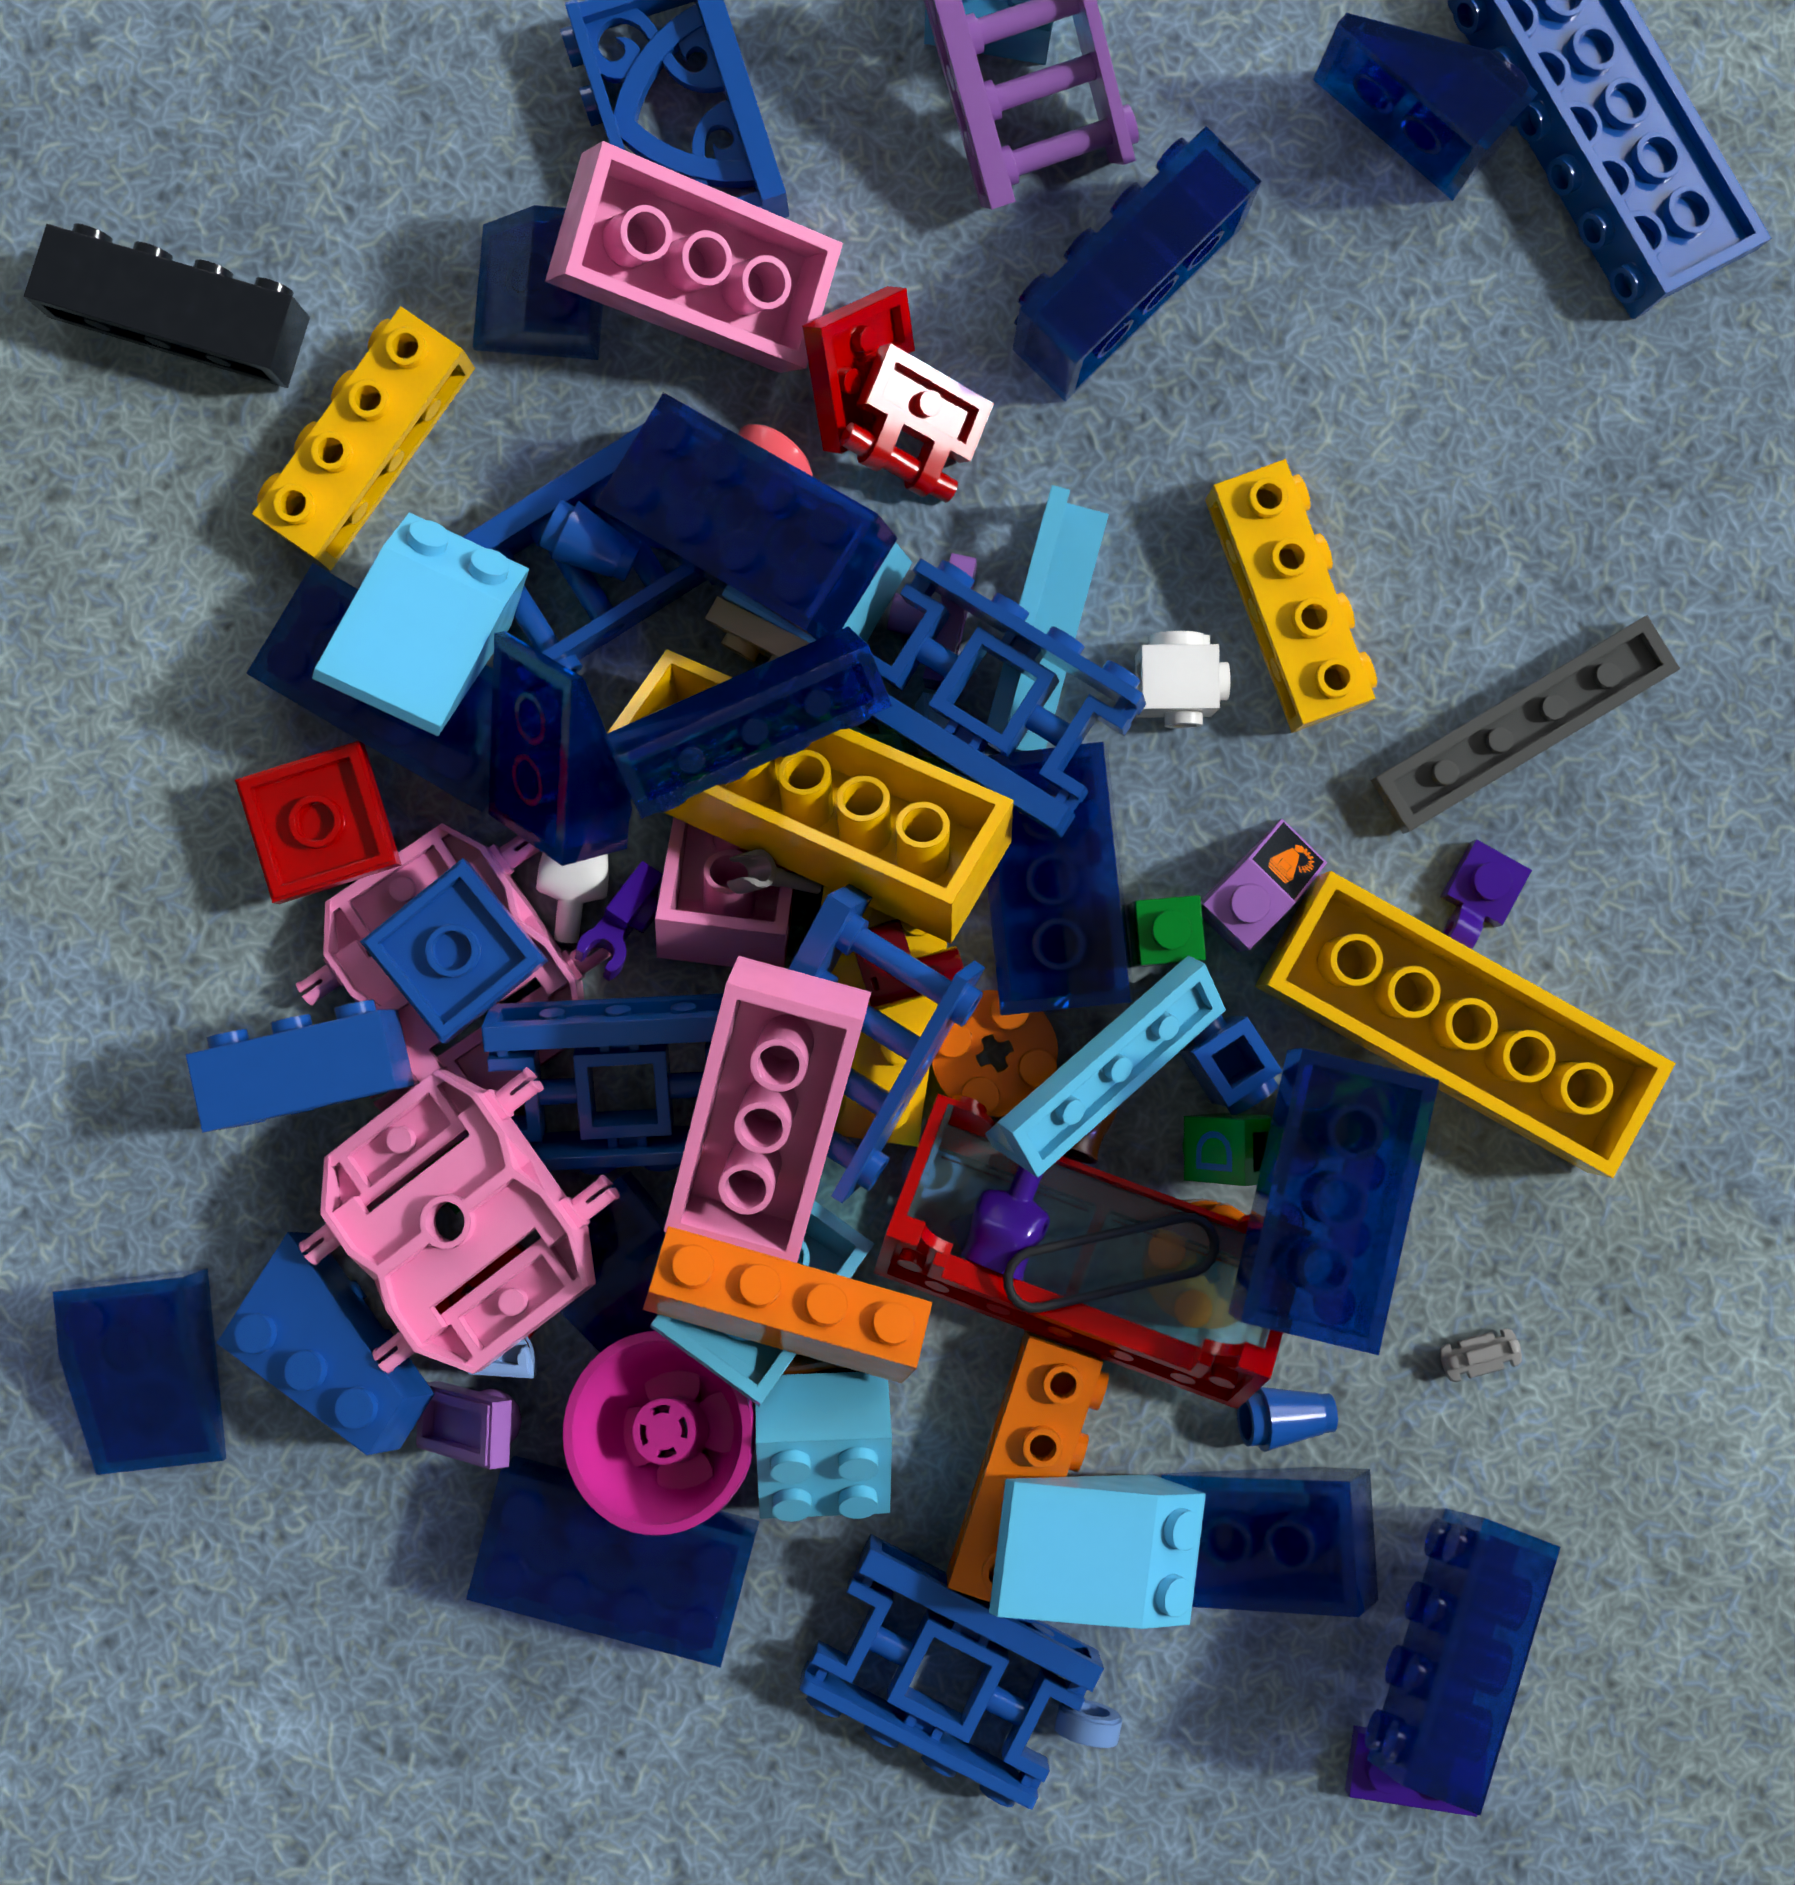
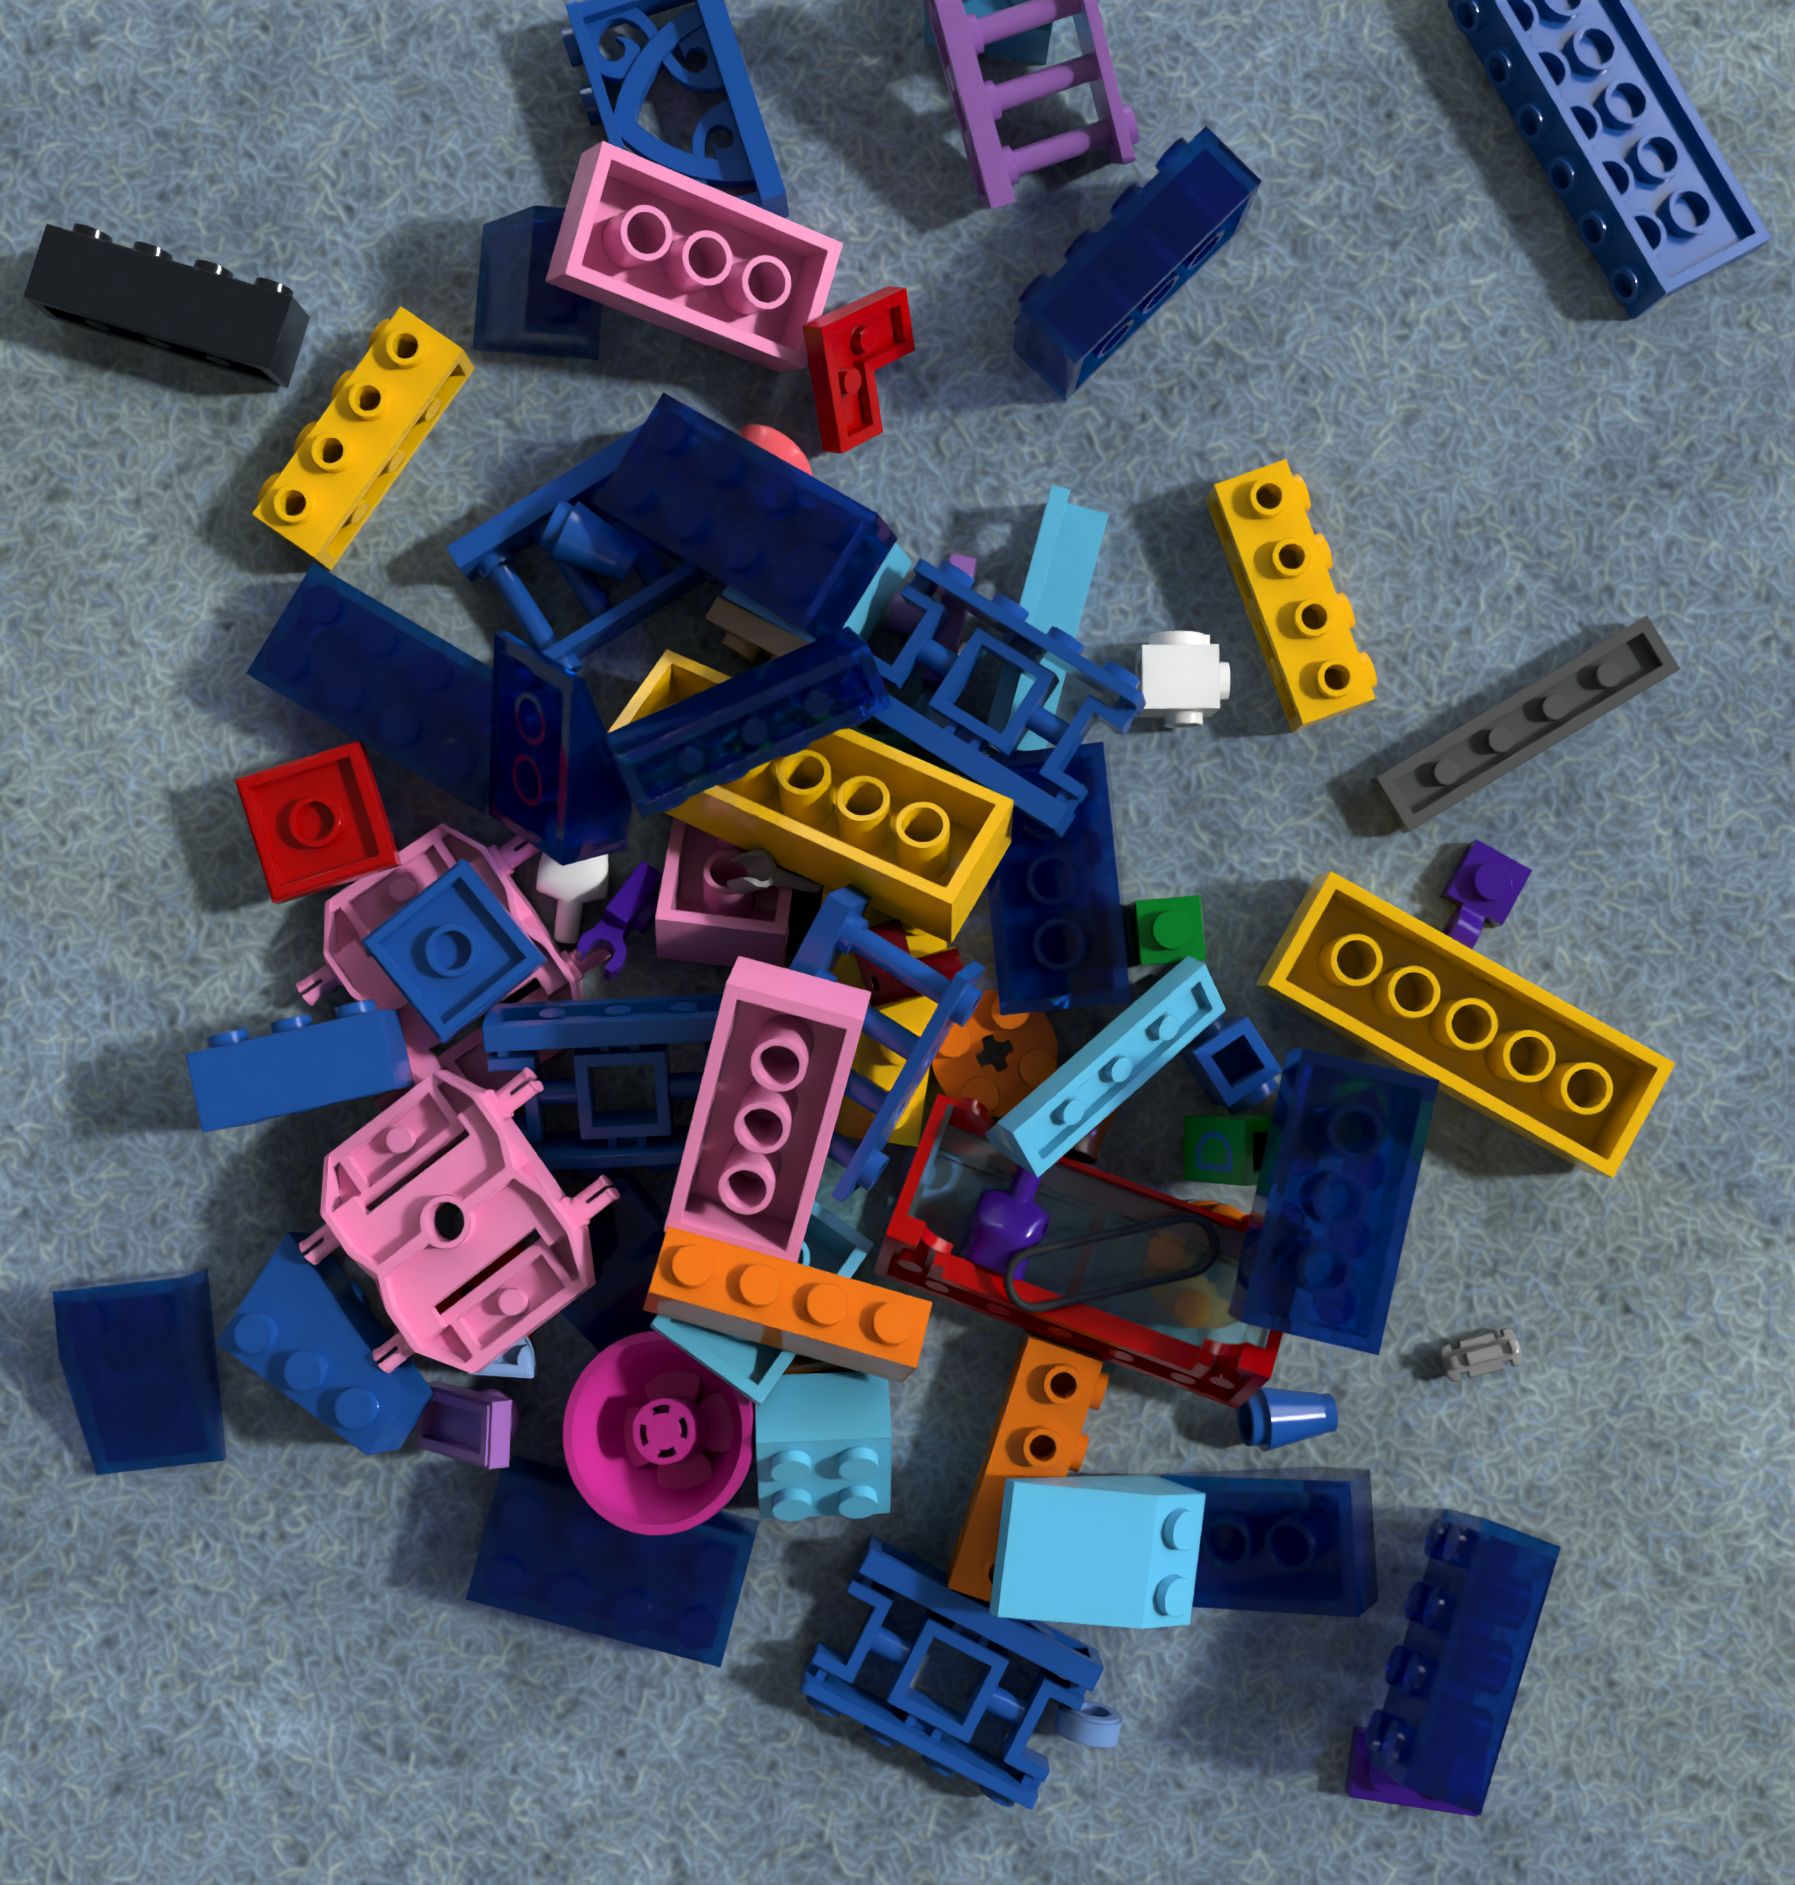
medium azure slope [312,512,529,736] -> none
plate [840,343,994,503] -> none
medium lavender slope [1201,819,1327,953] -> none
clear blue slope [1313,13,1538,201] -> none

